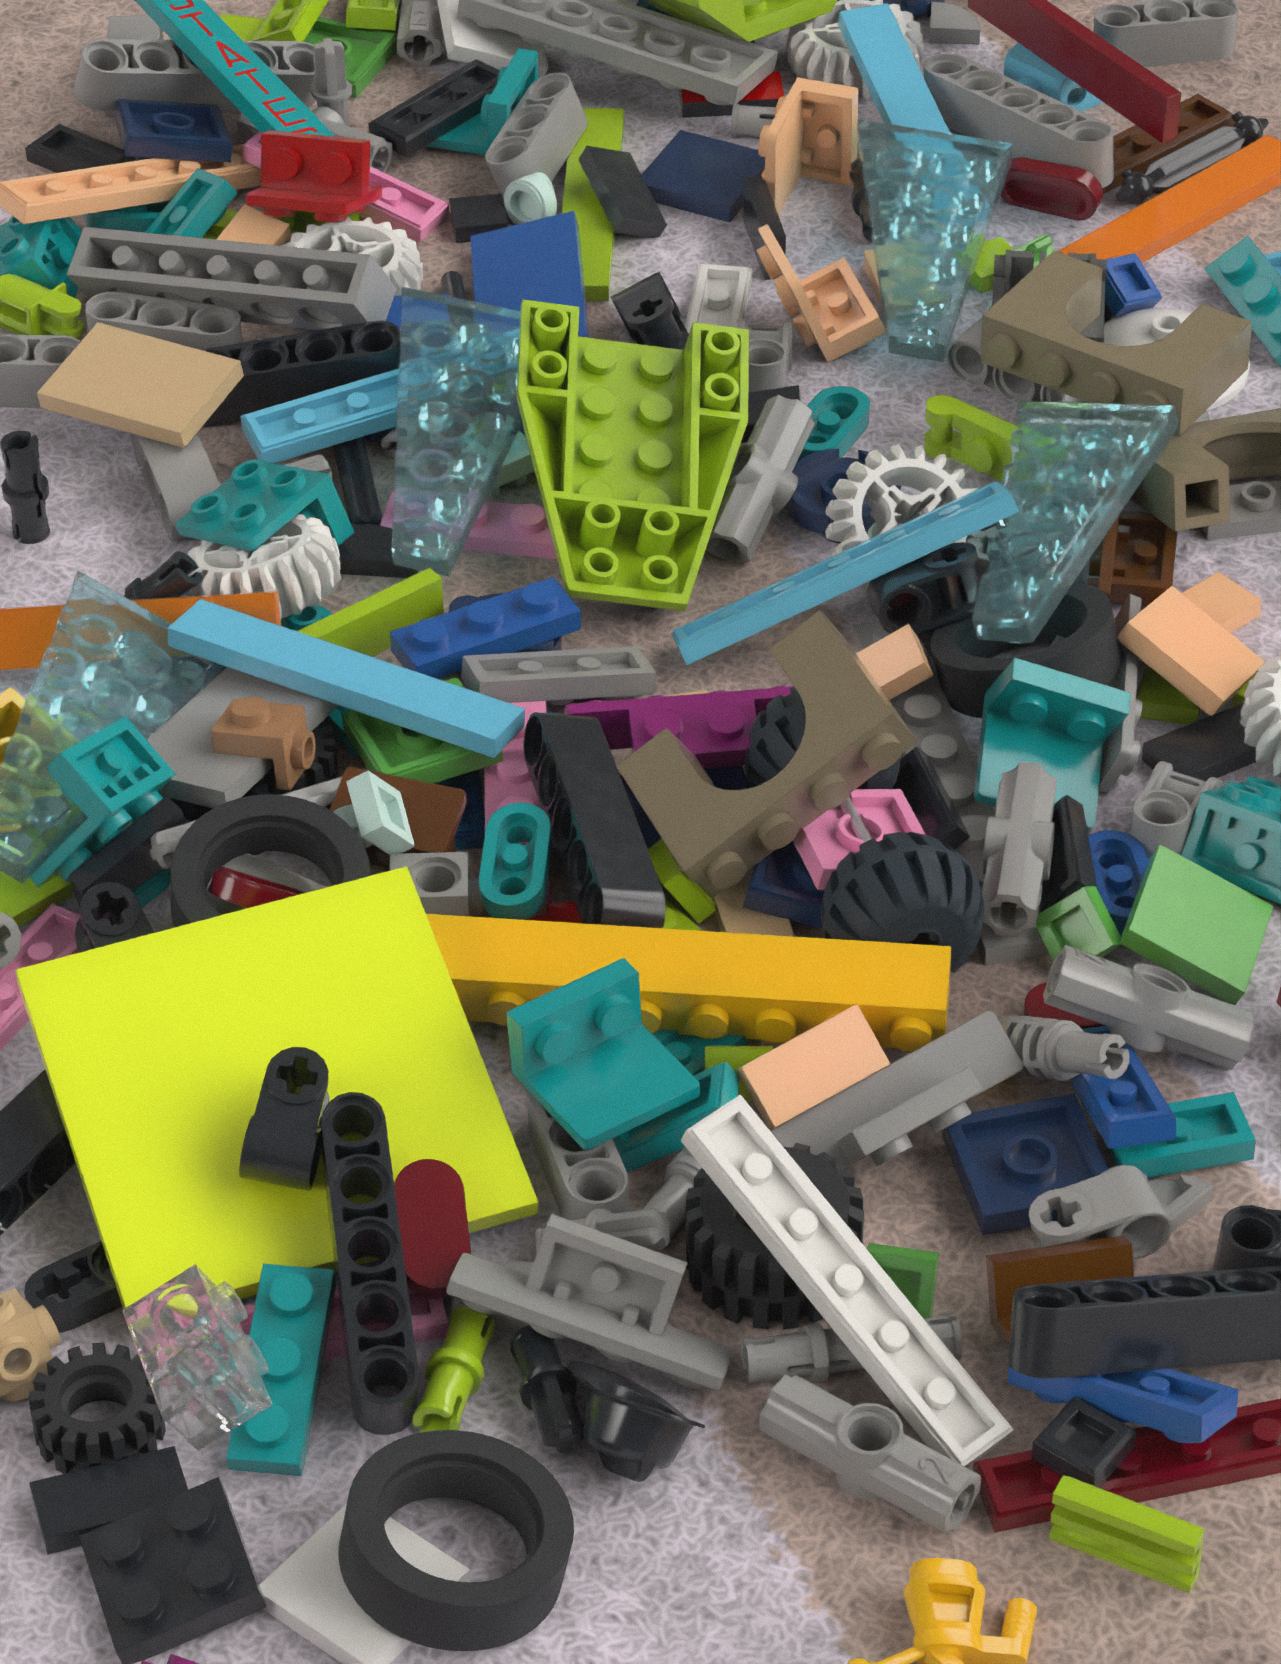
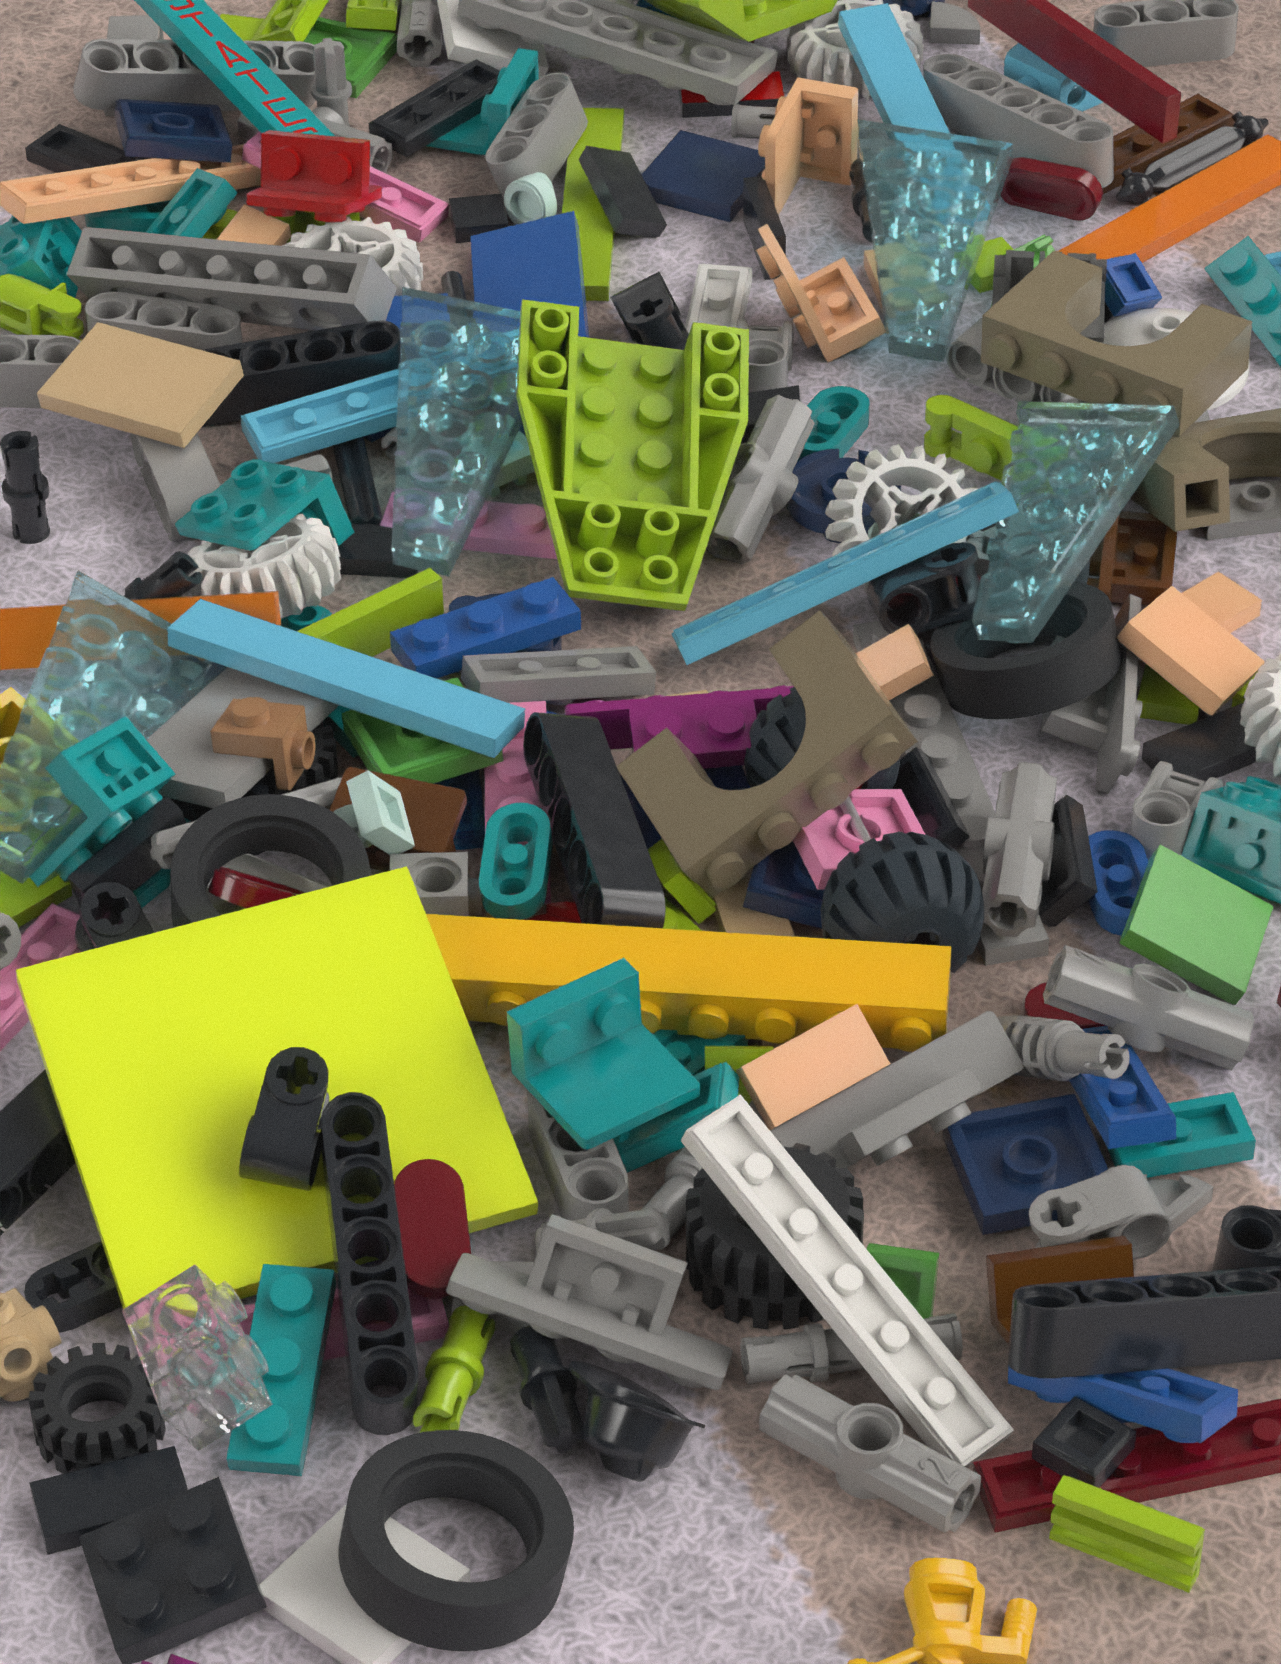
teal bracket [974,658,1131,831] -> none
bright green tile [1036,886,1122,961] -> none

